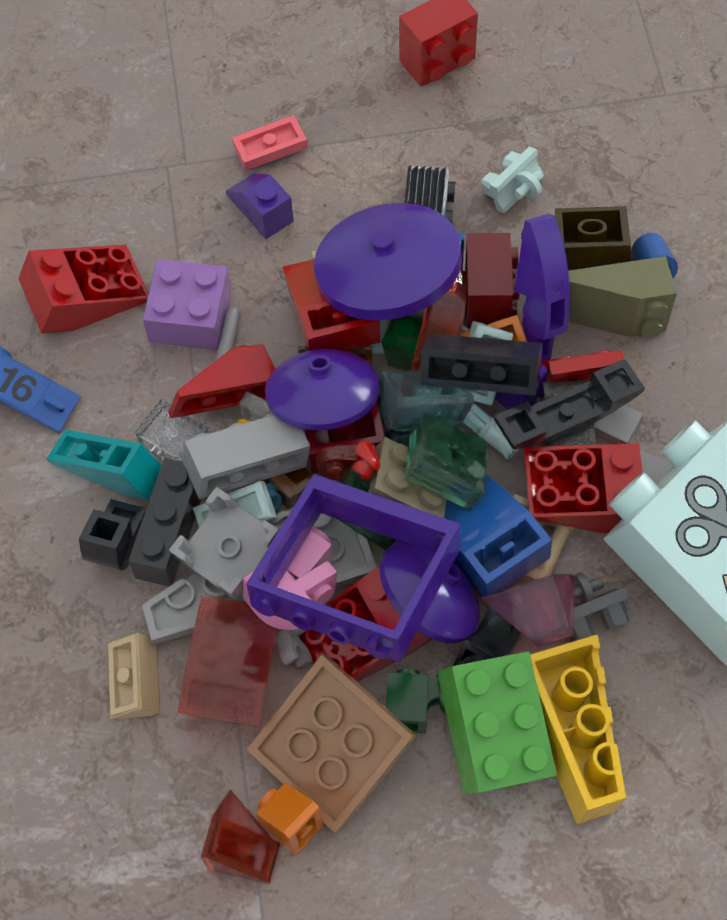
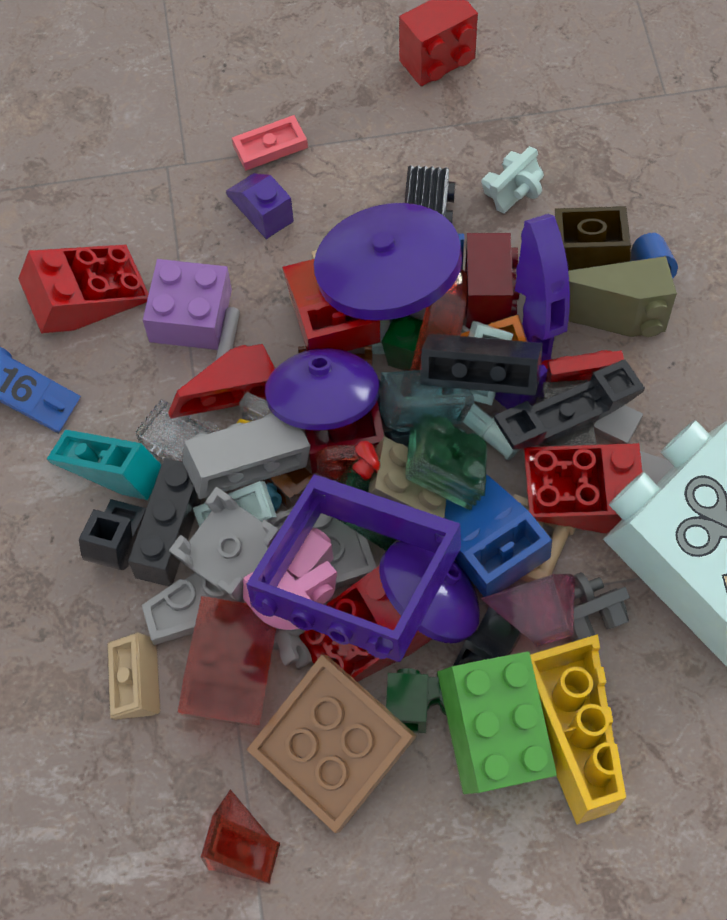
orange slope [256,783,323,857] -> none

